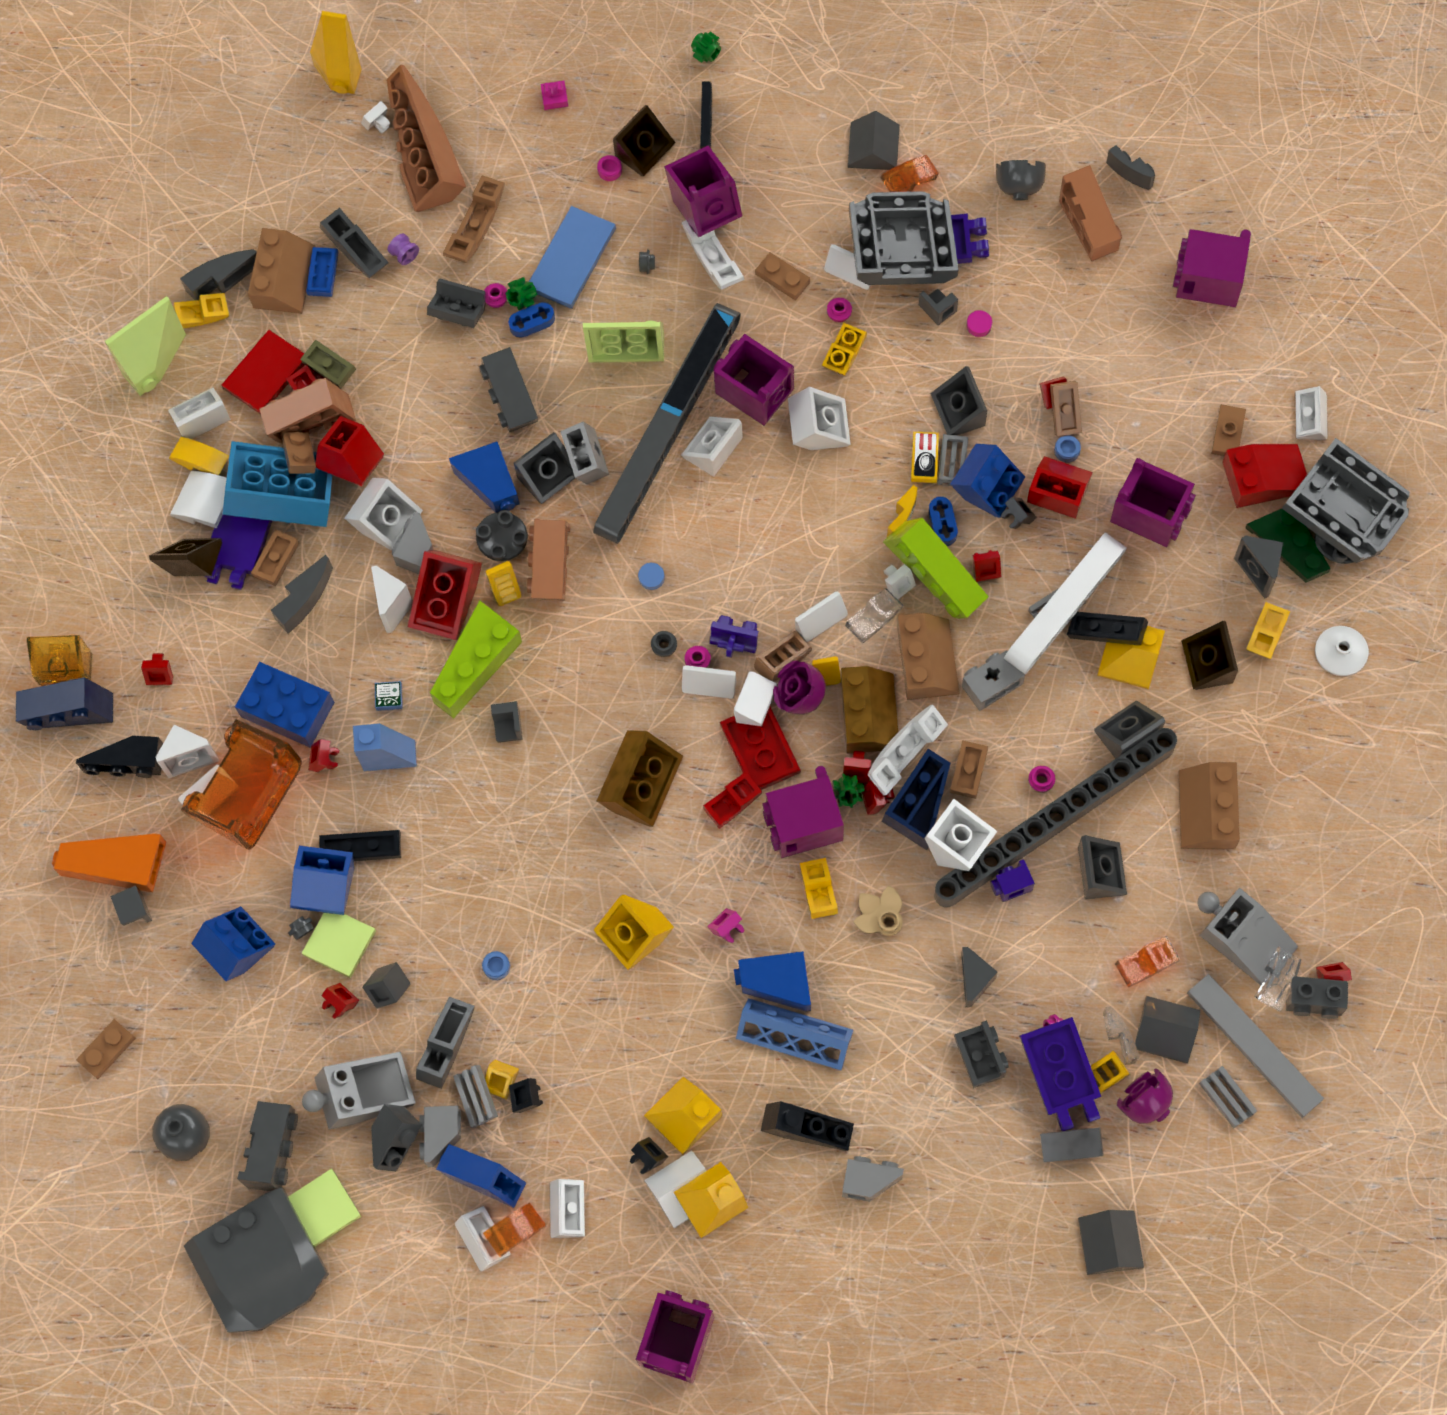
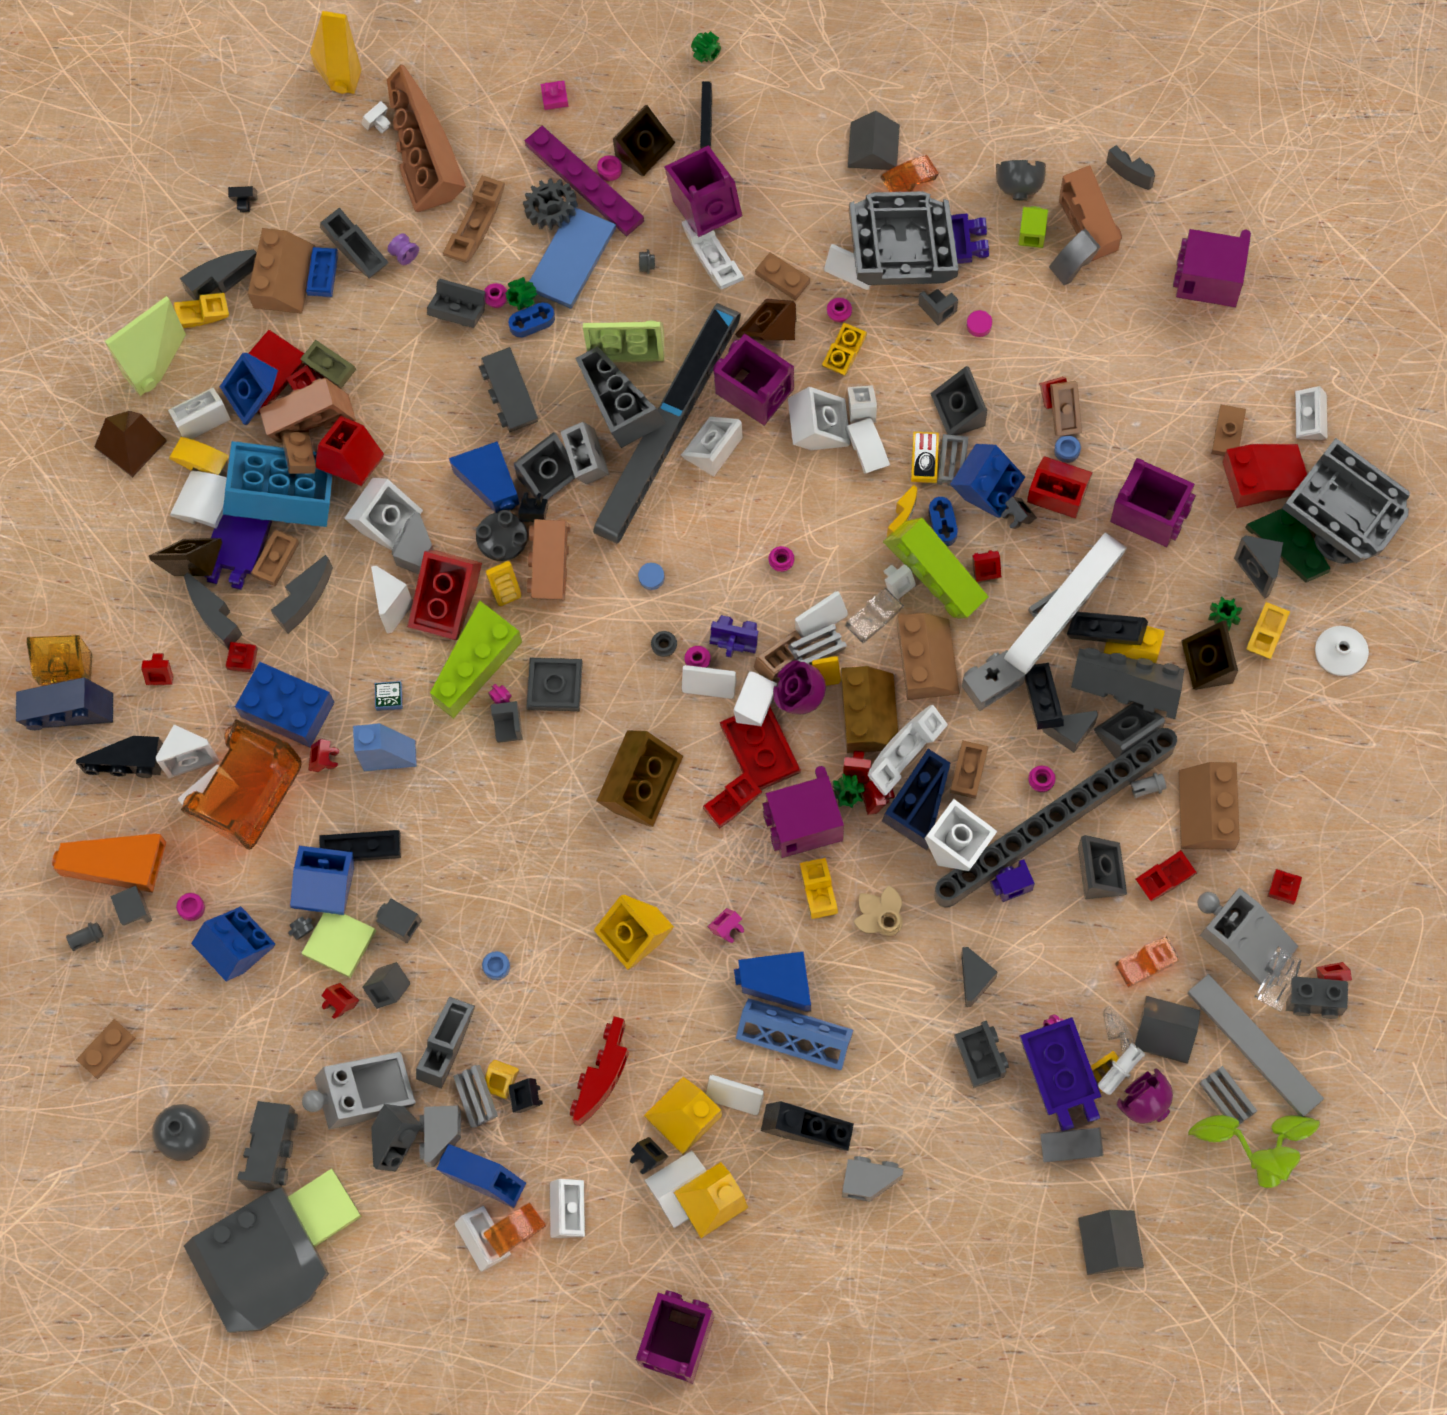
none -> dark grey pin [66,922,104,951]
none -> reddish brown slope [95,411,167,478]
none -> dark pink tile [176,893,205,921]
none -> dark grey slope [184,572,242,650]
none -> blue slope [219,353,278,425]
none -> red tile [226,642,258,673]
none -> black tile [228,186,258,213]
none -> dark grey brick [376,898,422,943]
none -> dark pink plate [488,684,512,704]
none -> black tile [518,492,548,522]
none -> dark grey gear [523,178,578,230]
none -> magenta plate [524,125,644,237]
none -> dark grey tile [526,658,583,712]
none -> red slope [570,1016,629,1126]
none -> dark grey wedge [575,346,666,448]
none -> white slope [706,1075,764,1115]
none -> reddish brown slope [735,299,797,341]
none -> dark pink plate [768,546,794,572]
none -> light grey tile [788,624,847,665]
none -> white slope [846,418,890,474]
none -> white slope [848,385,877,424]
none -> lime brick [1018,206,1048,248]
none -> black tile [1024,662,1064,730]
none -> dark grey slope [1042,710,1098,753]
none -> flat silver slope [1049,229,1101,285]
none -> dark grey wedge [1071,648,1185,719]
none -> white axle [1098,1043,1145,1095]
none -> light grey pin [1130,773,1166,799]
none -> red slope [1135,850,1197,902]
none -> lime plant [1188,1115,1320,1188]
none -> green gear [1208,597,1242,631]
none -> red tile [1267,869,1302,905]

